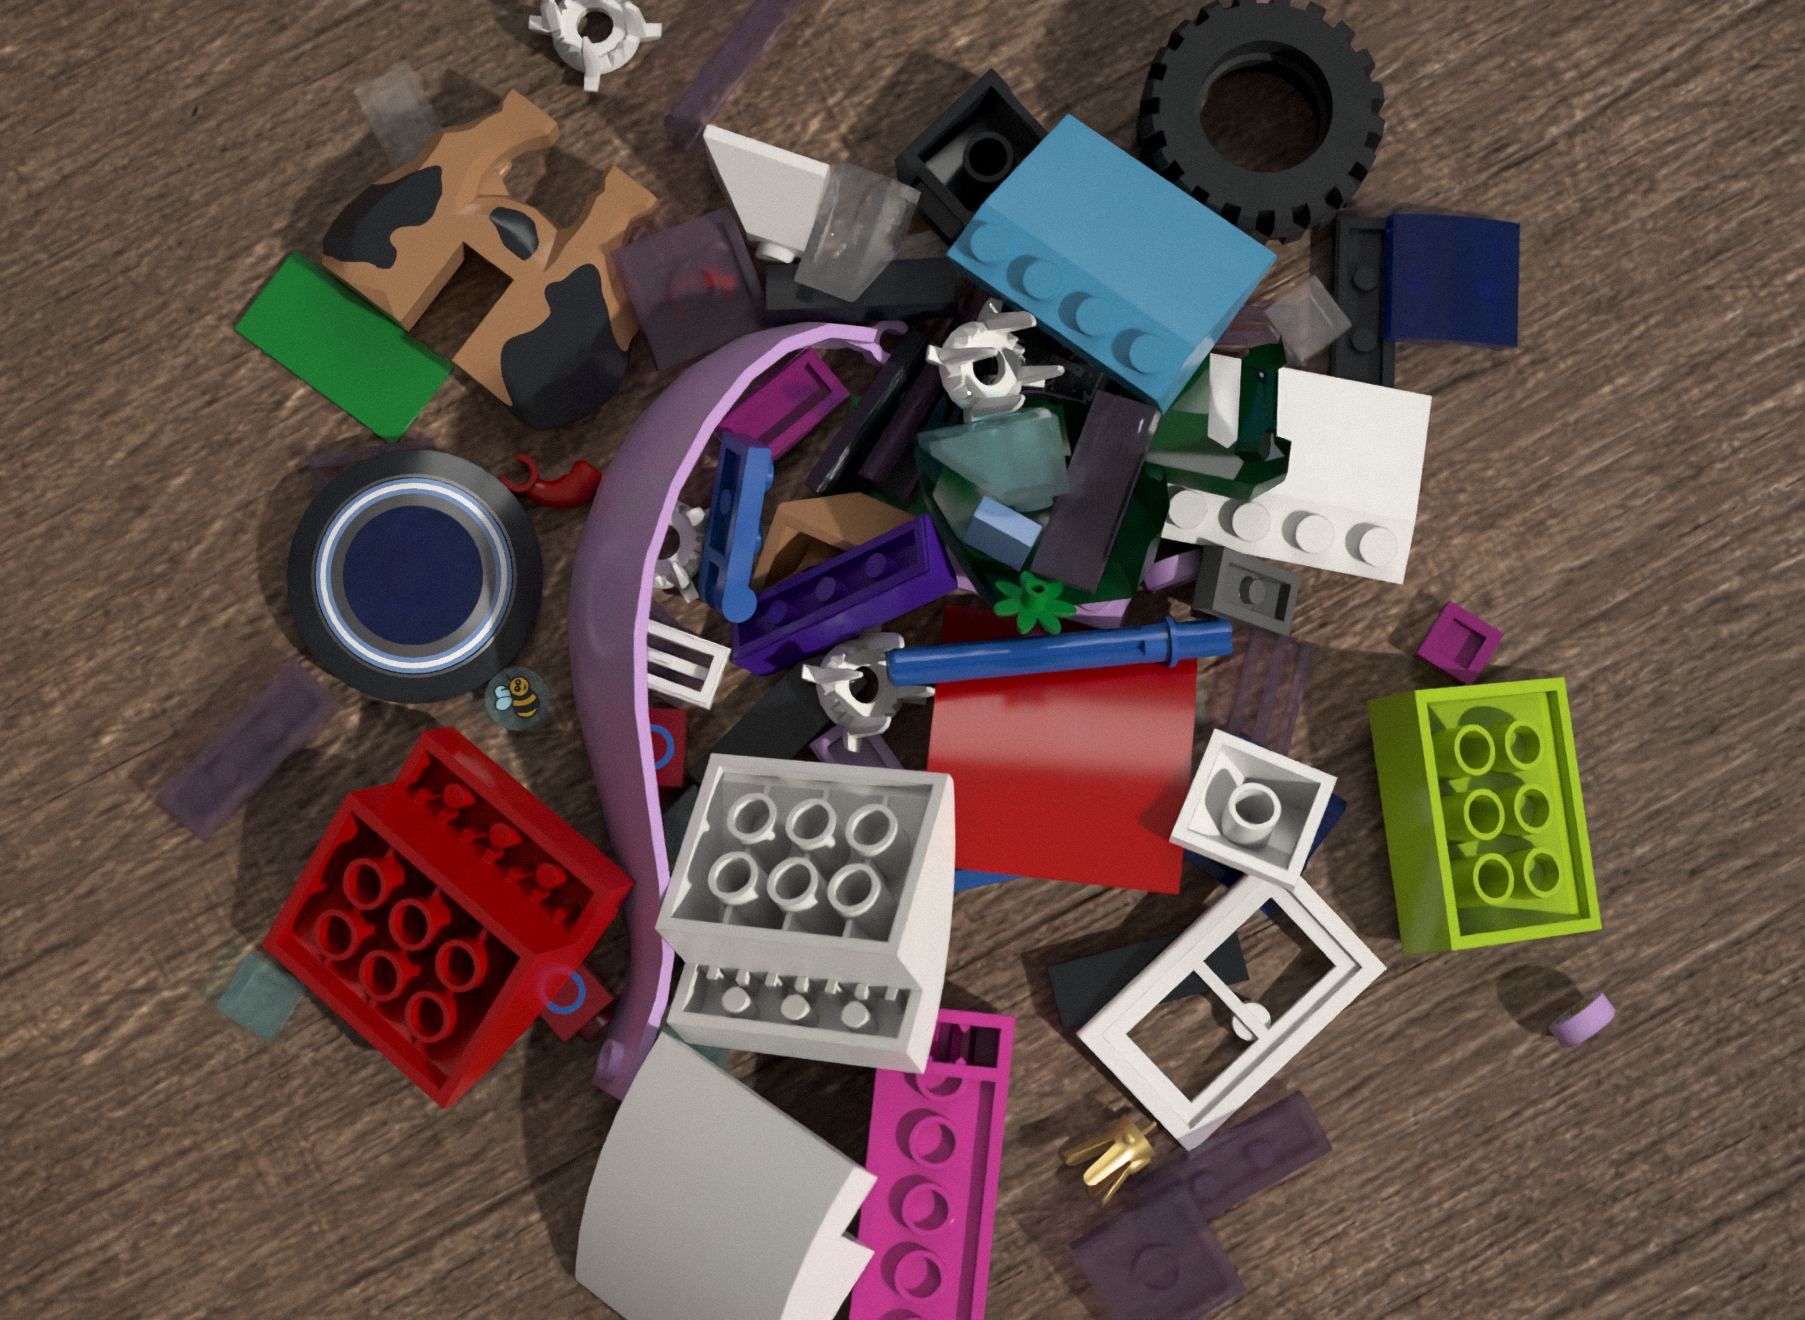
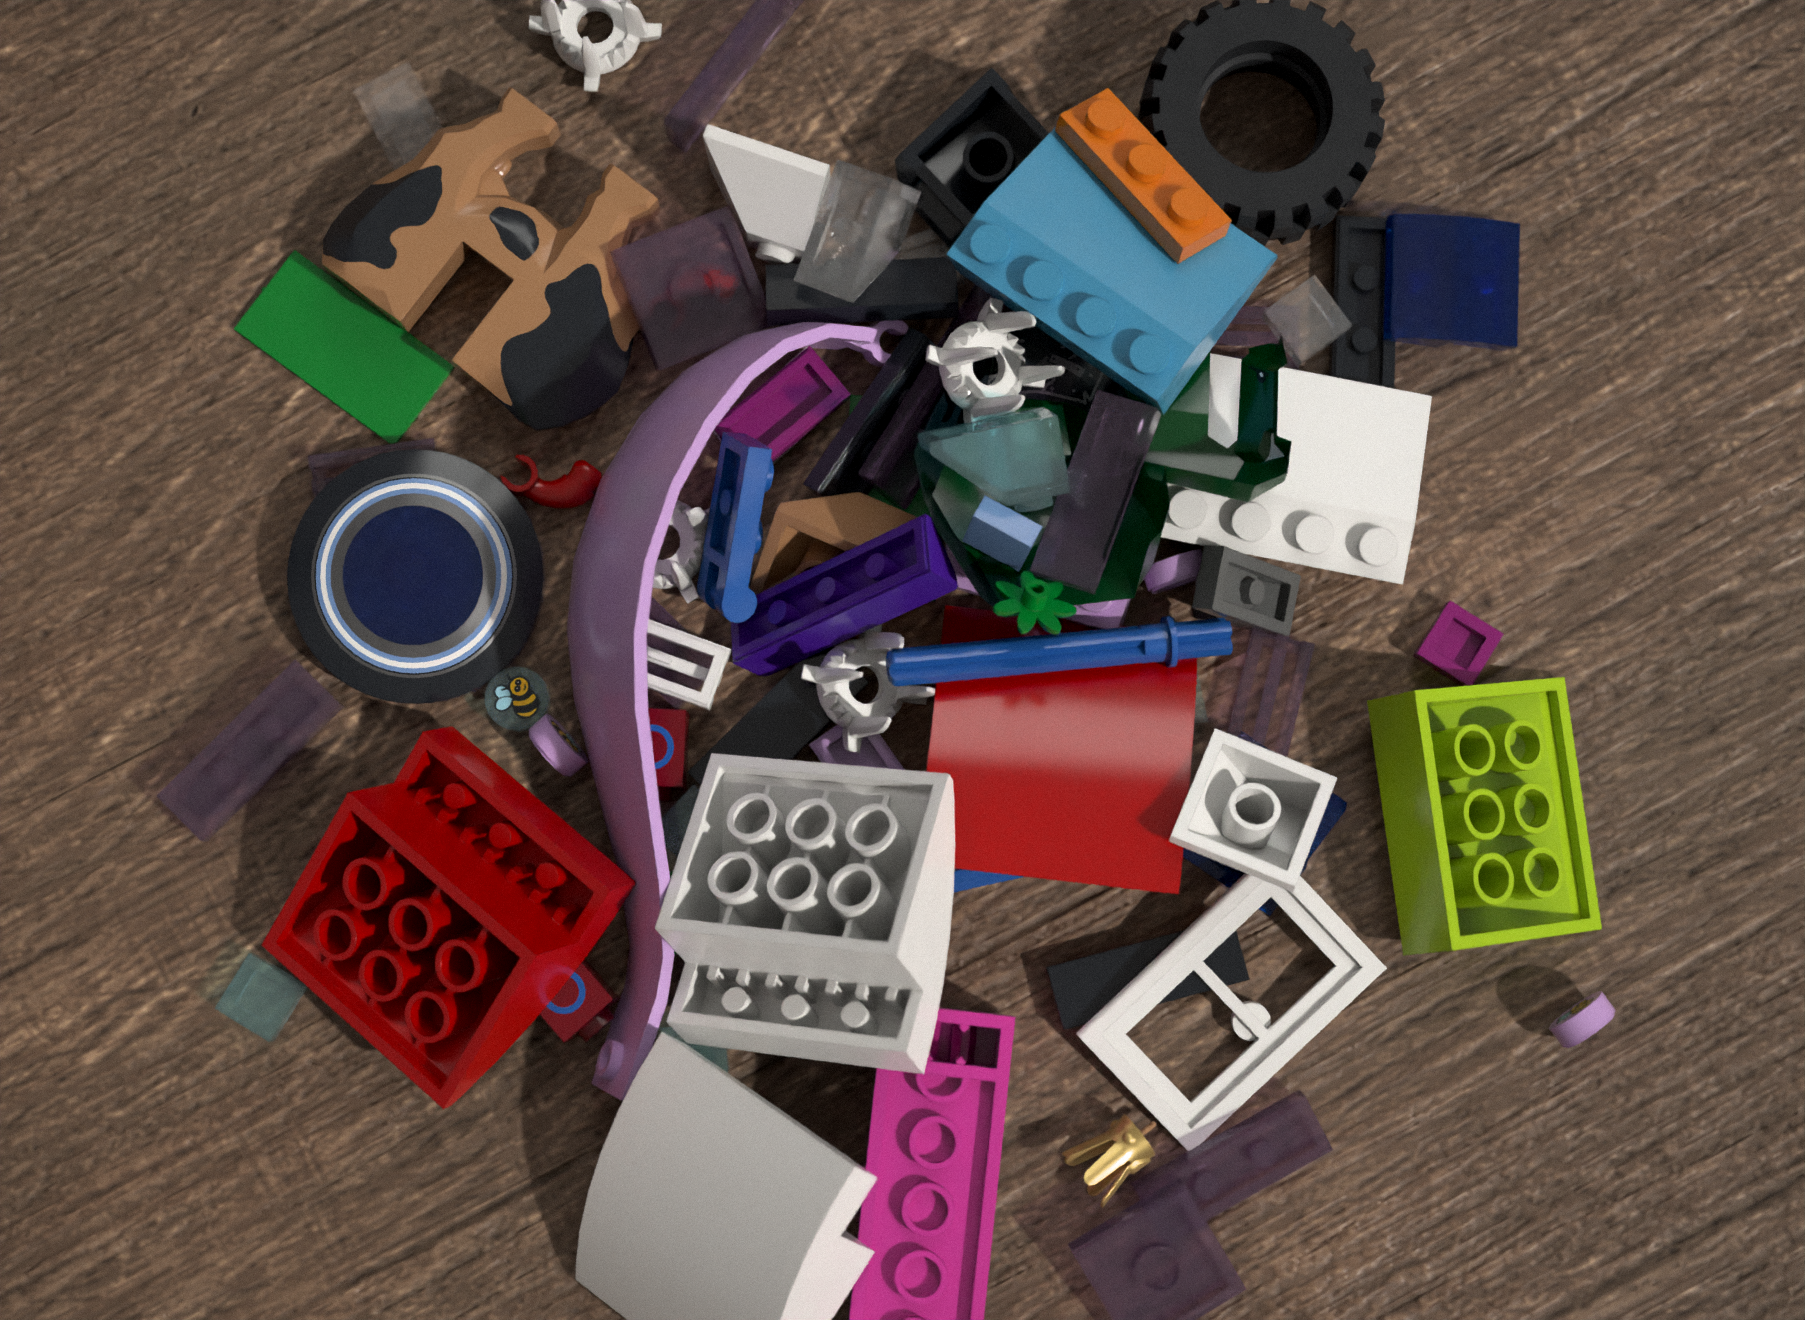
none -> lavender tile [529,714,588,777]
none -> orange plate [1055,88,1232,264]

